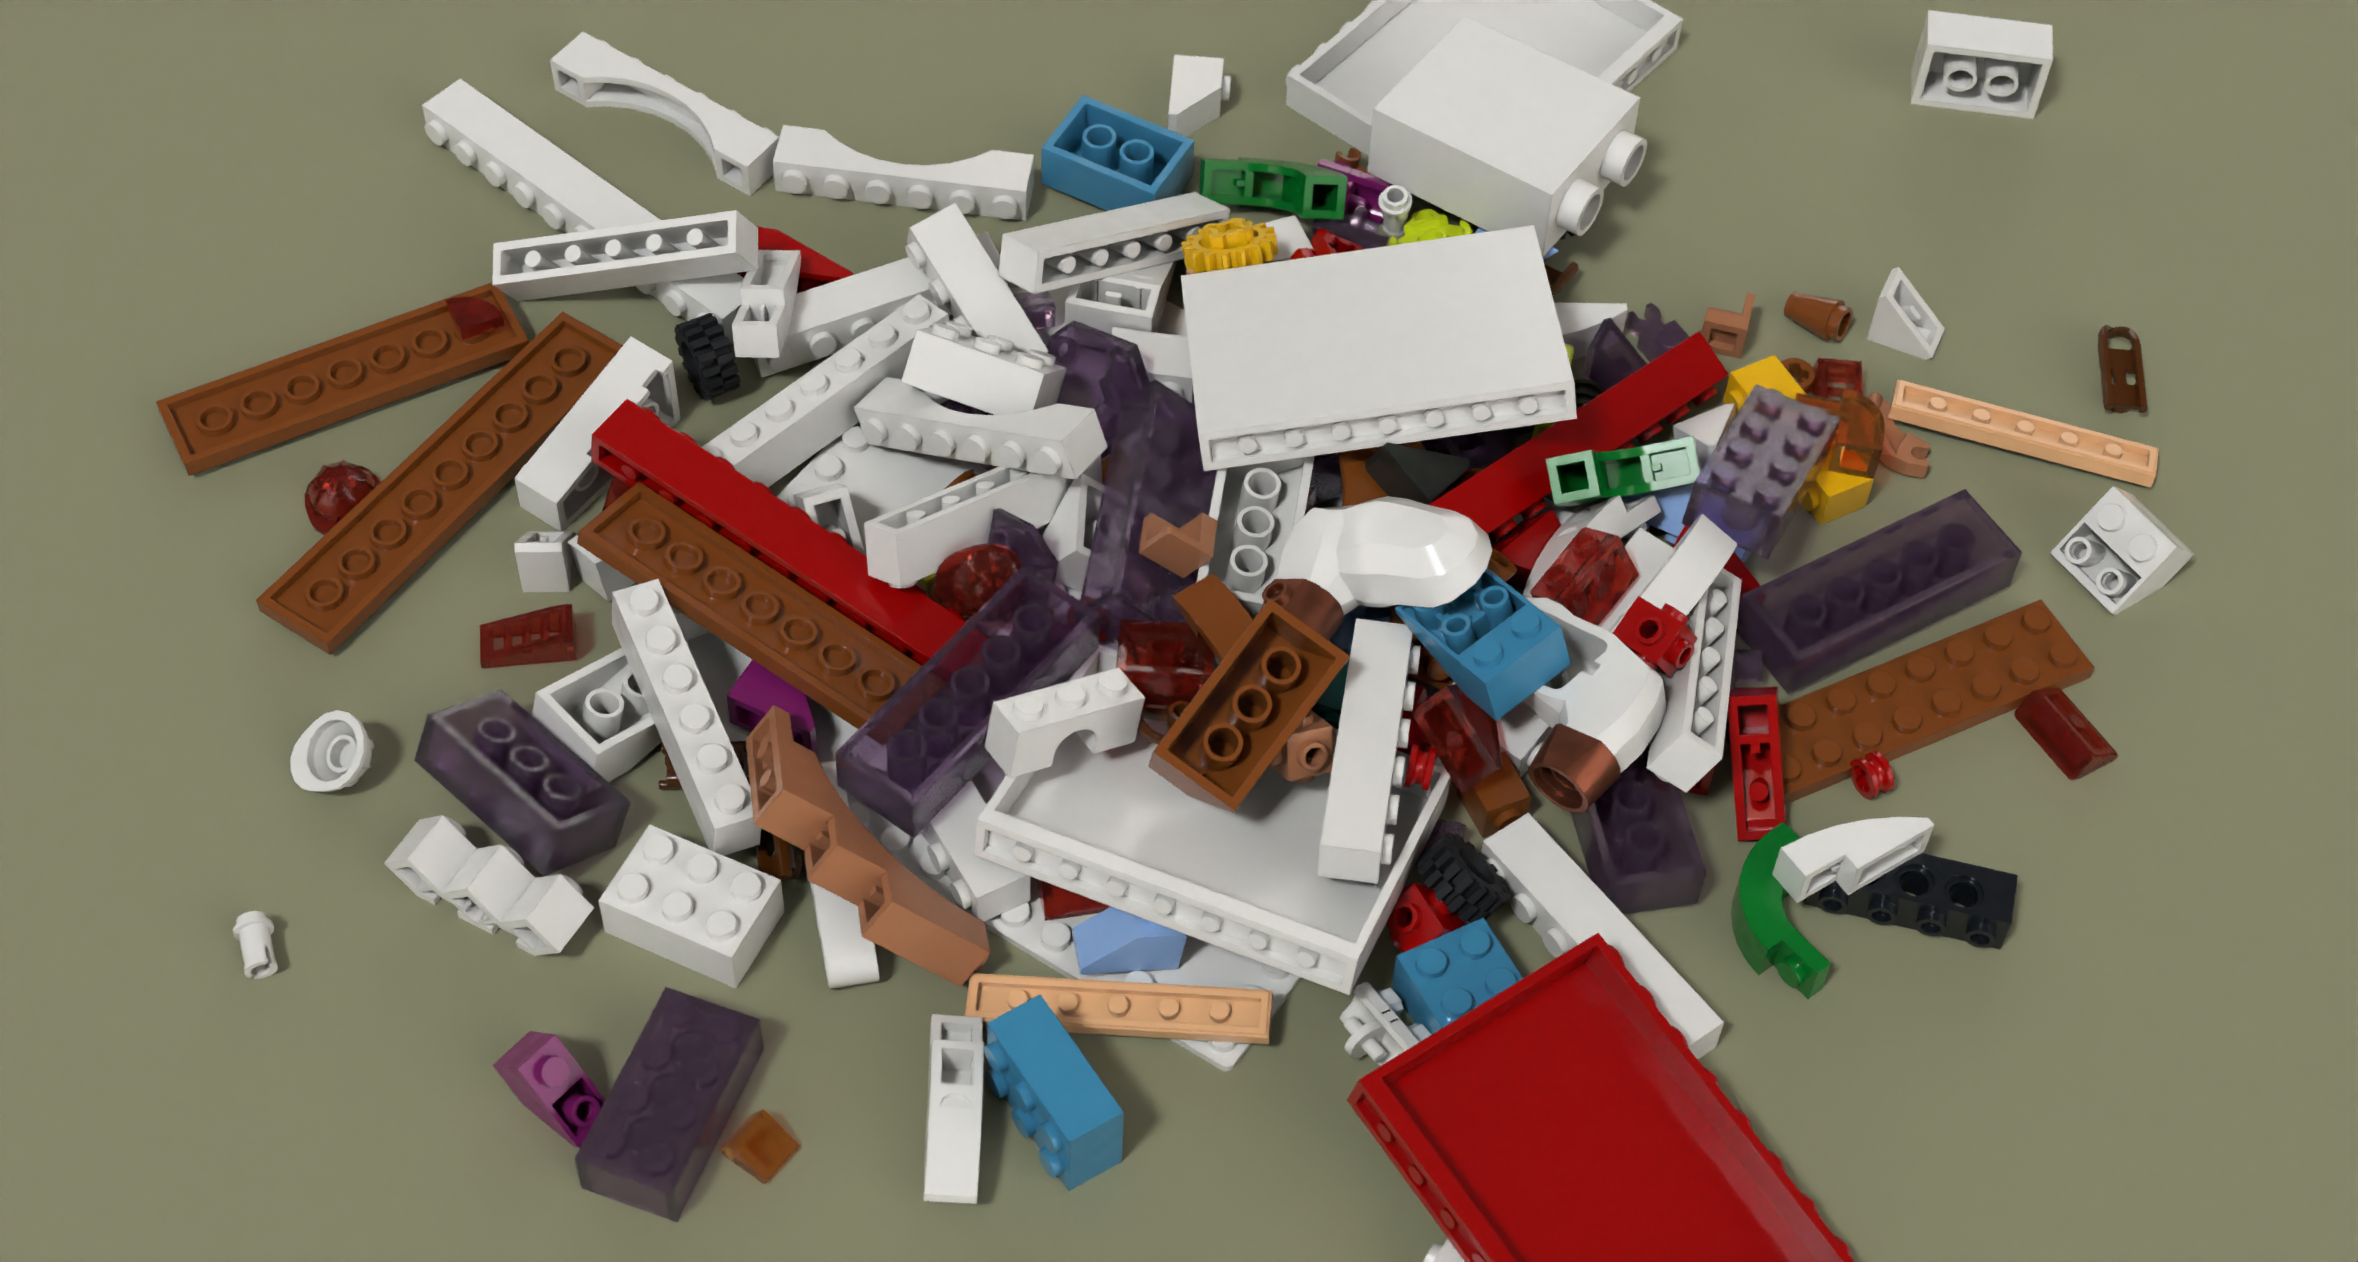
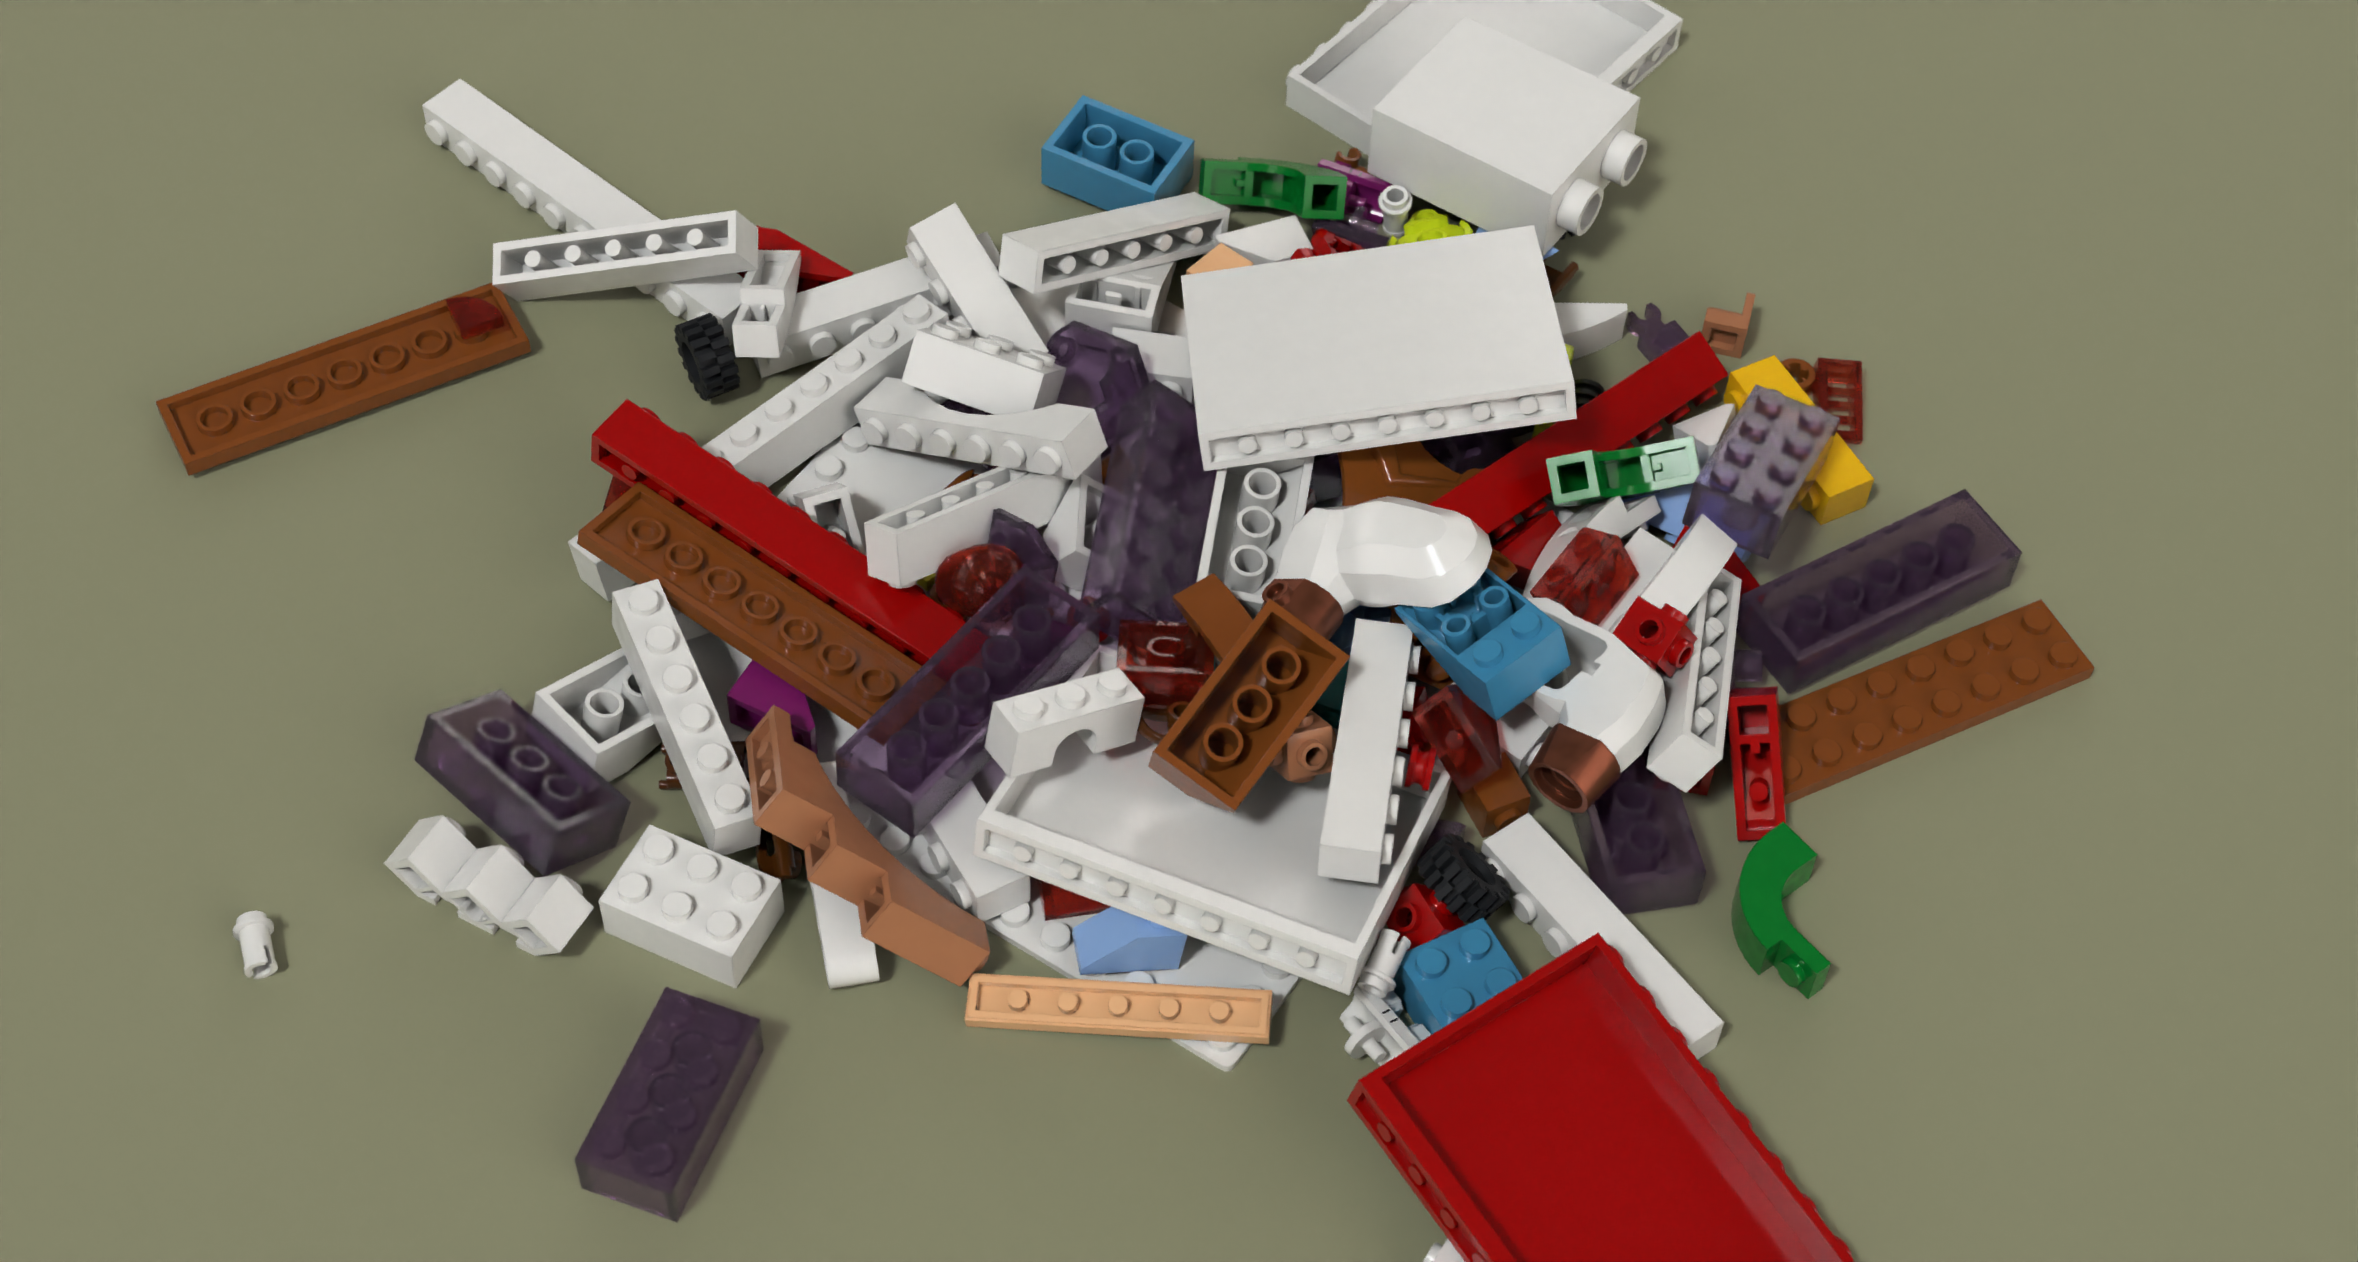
dark orange plate [256,311,623,655] -> none
white piece [291,710,374,792] -> none
clear red piece [305,459,380,535] -> none
clear red slope [480,604,577,668] -> none
magenta slope [492,1031,615,1148] -> none
white wedge [514,336,681,531] -> none
white slope [514,531,575,592] -> none
white arch [550,31,779,196] -> none
clear orange slope [719,1109,800,1184] -> none
white arch [773,125,1034,221] -> none
white slope [923,1014,984,1204] -> none
dark azure brick [984,994,1124,1191] -> none
clear purple slope [1013,291,1056,329] -> none
nougat panel [1139,512,1218,578] -> none
white slope [1168,55,1231,137] -> none
yellow gear [1182,218,1278,273] -> none
pearl dark grey slope [1365,442,1470,504] -> none
slope [1582,318,1647,391] -> none
white slope [1772,817,1934,903] -> none
dark orange cone [1784,292,1853,341] -> none
clear orange brick [1787,388,1885,479] -> none
black brick [1805,853,2018,949] -> none
red bush [1850,751,1894,799] -> none
nougat piece [1860,392,1929,479] -> none
white slope [1867,267,1945,360] -> none
light nougat tile [1888,379,2159,488] -> none
white brick [1910,10,2053,119] -> none
clear red slope [2014,688,2118,780] -> none
white slope [2050,486,2194,615] -> none
reddish brown piece [2097,325,2148,413] -> none
none -> white pin [1358,929,1411,998]

